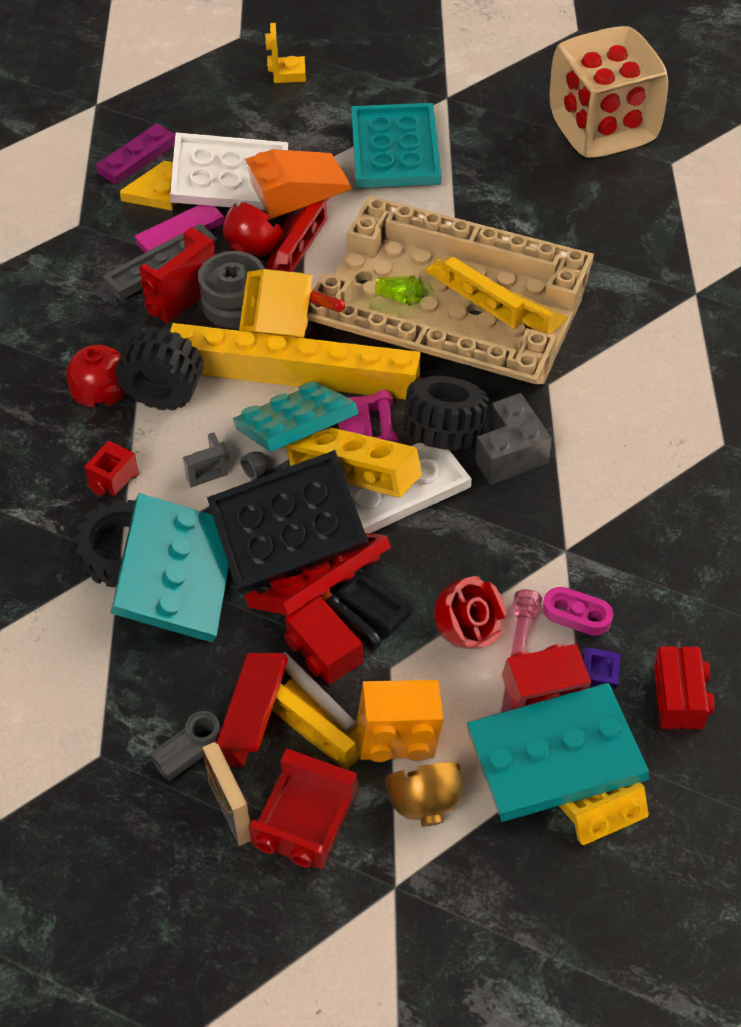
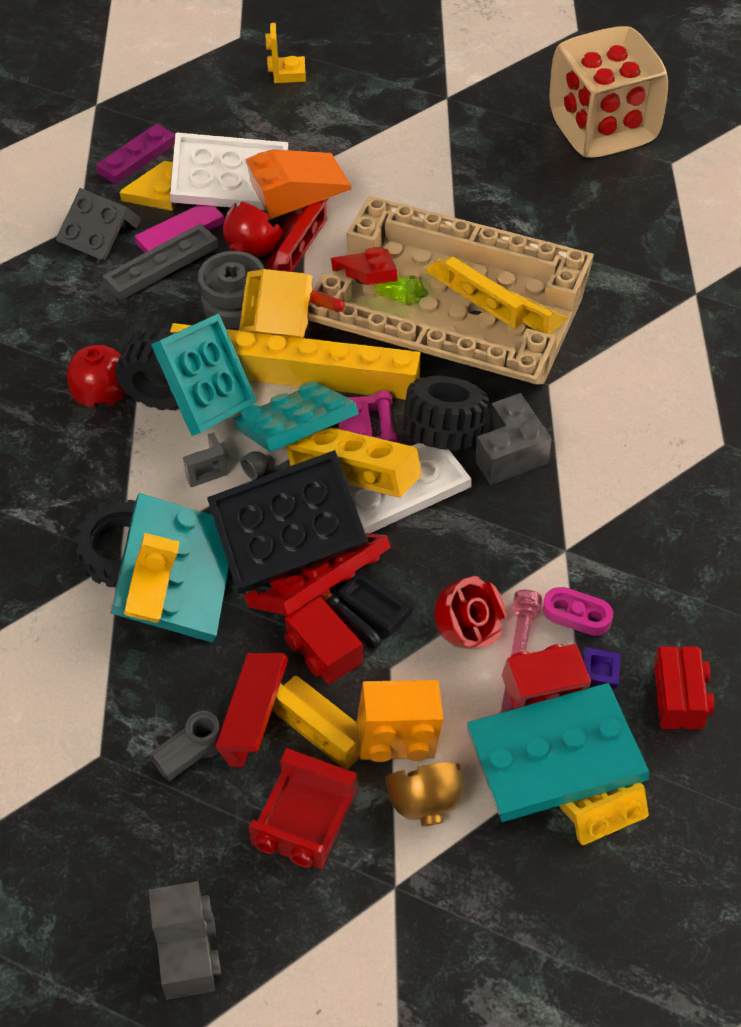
red brick [84,440,139,497] -> none
red panel [139,227,215,324] -> none
tan tile [202,742,251,846] -> none
light grey bar [283,652,357,734] -> none
teal plate [351,103,441,188] -> none
none -> dark grey bracket [56,188,142,261]
none -> yellow bracket [124,533,180,623]
none -> flat silver brick [149,881,221,1000]
none -> teal plate [151,314,257,436]
none -> red wing [331,247,398,285]

